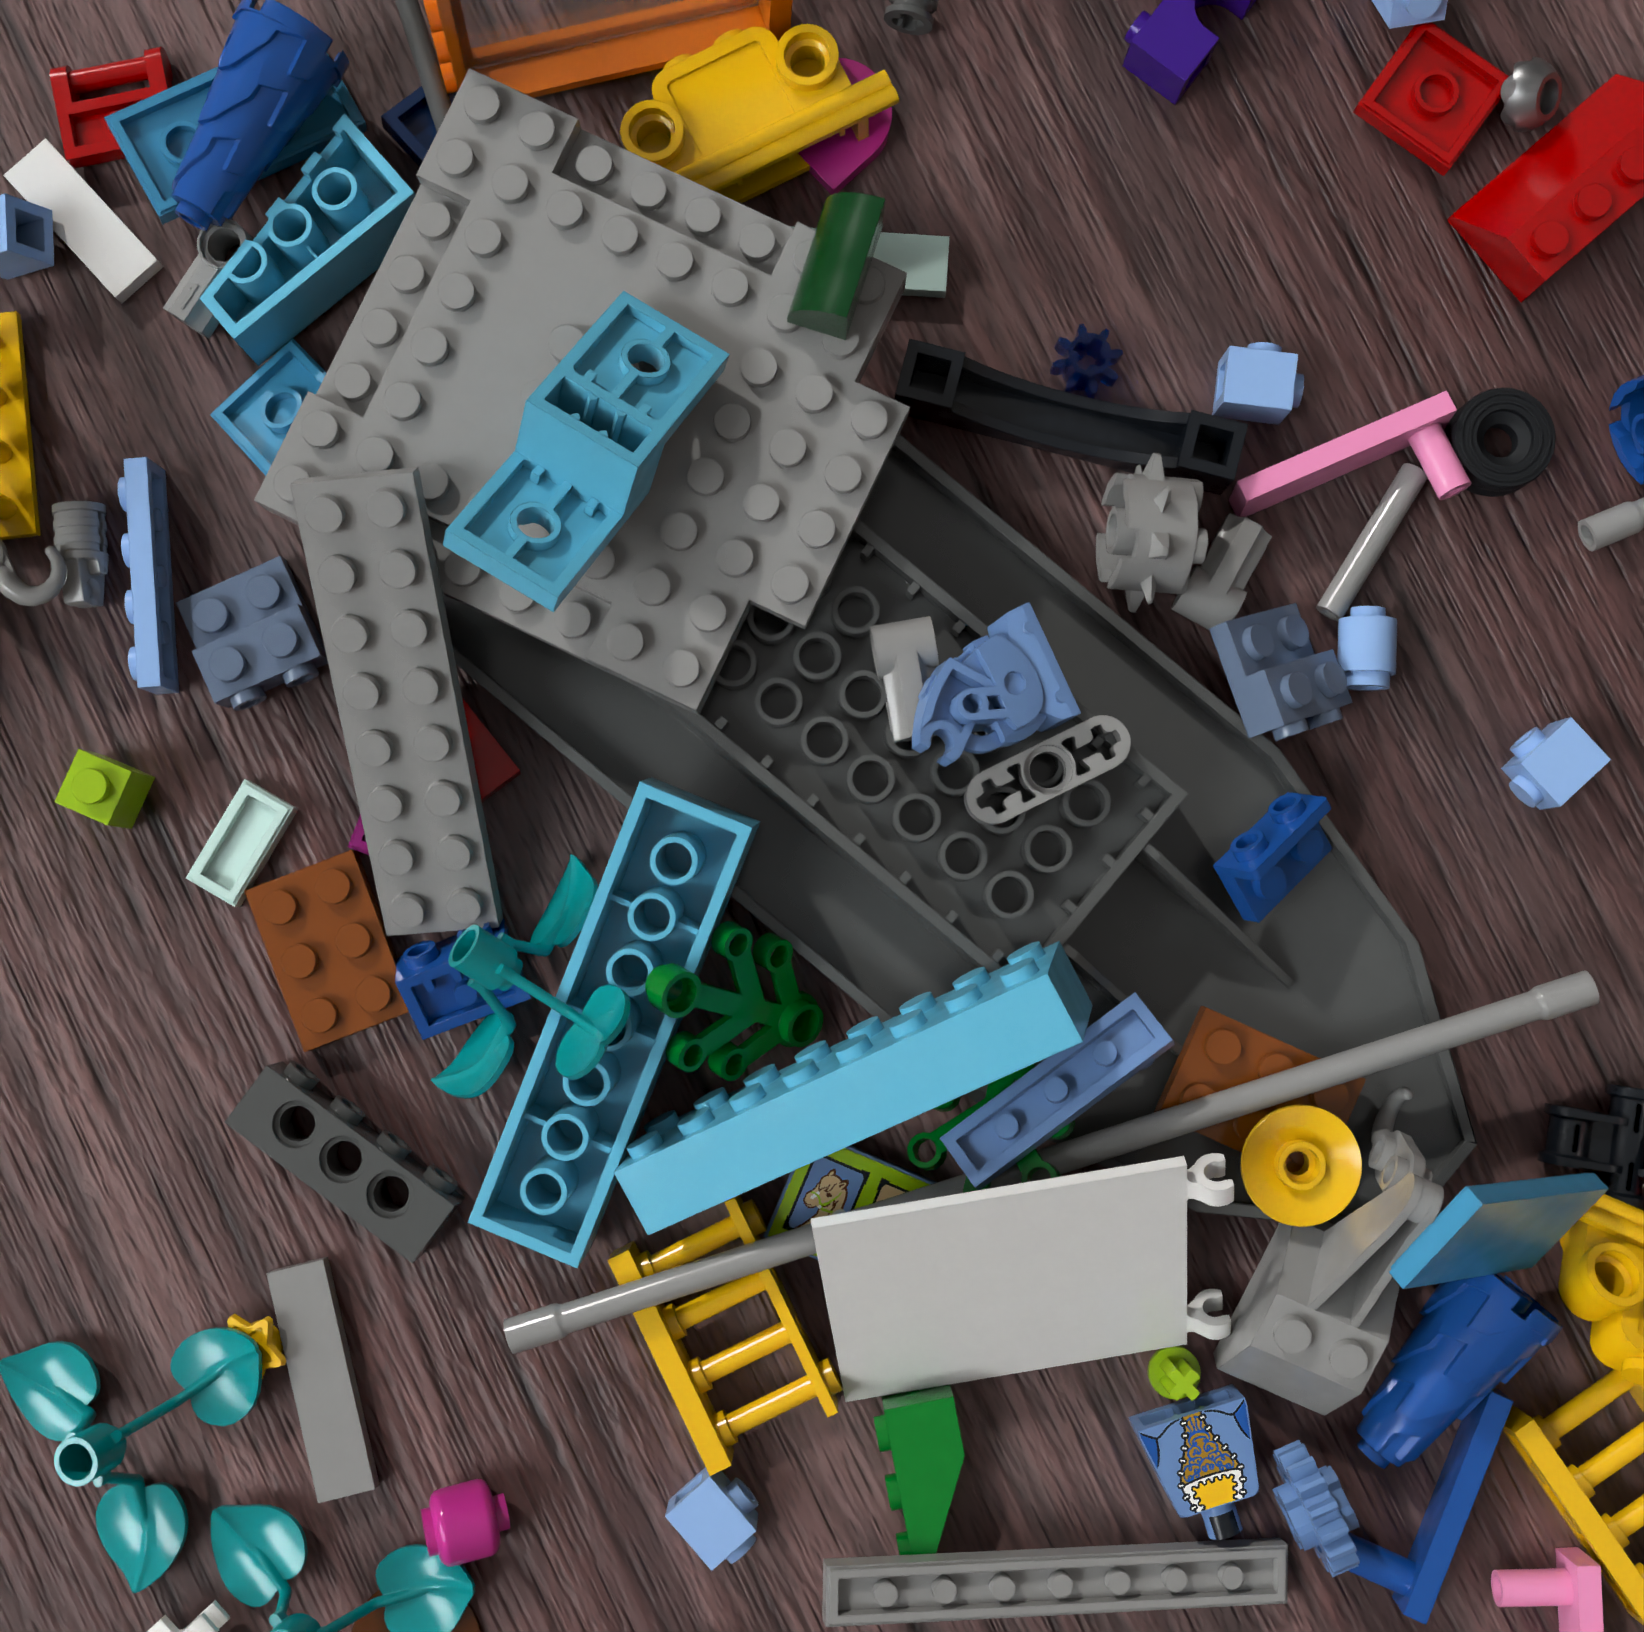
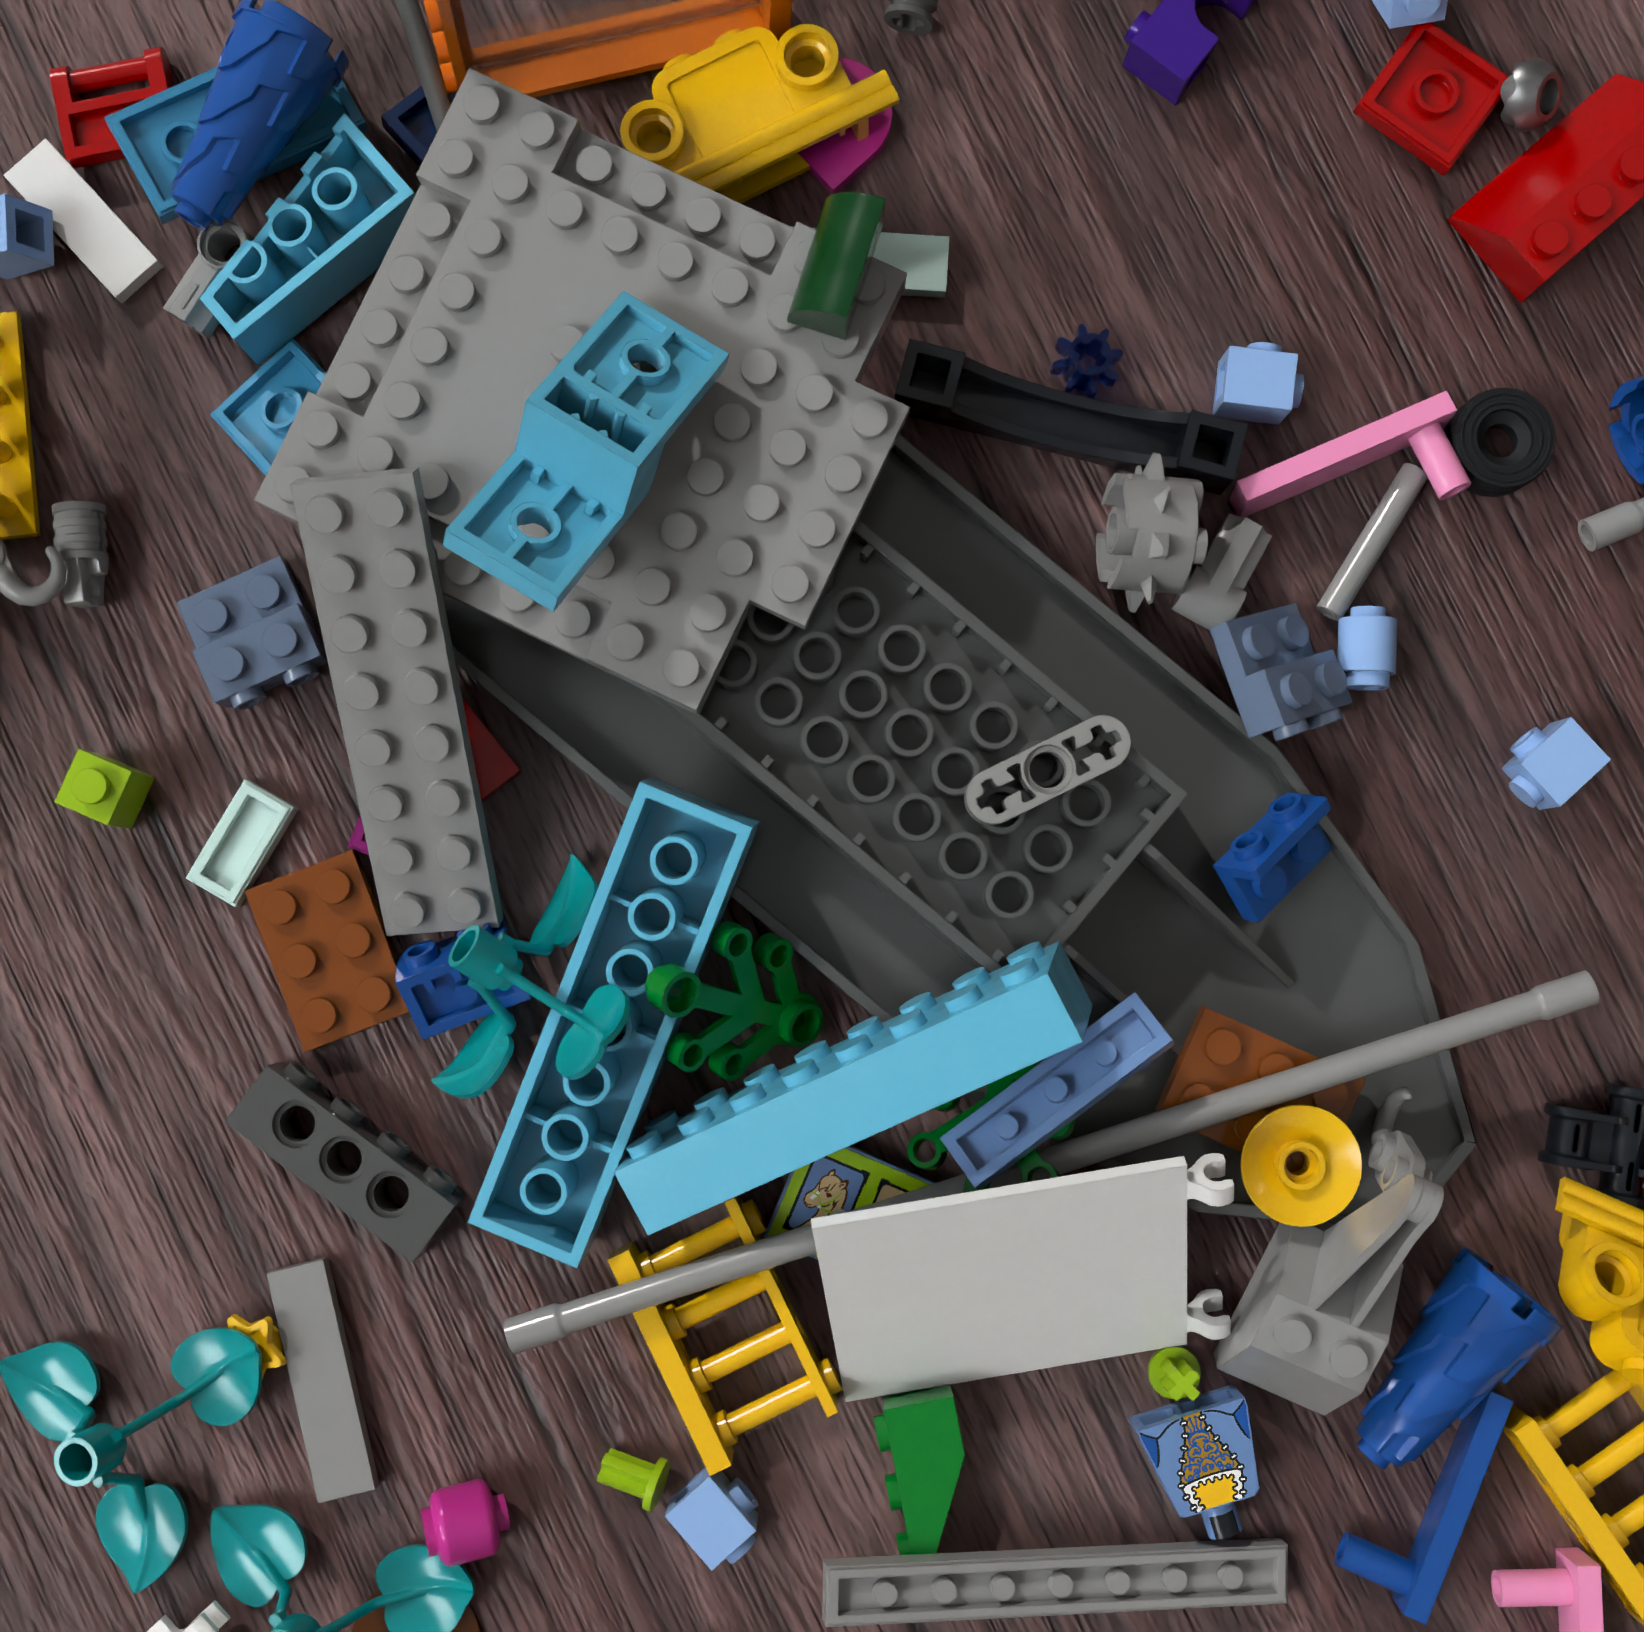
light blue plate [118,457,179,695] -> none
light grey piece [869,616,939,743] -> none
medium blue piece [912,602,1081,767] -> none
medium blue gear [1272,1440,1360,1577] -> none
dark azure tile [1389,1173,1609,1289] -> none
none -> lime piece [597,1448,671,1512]

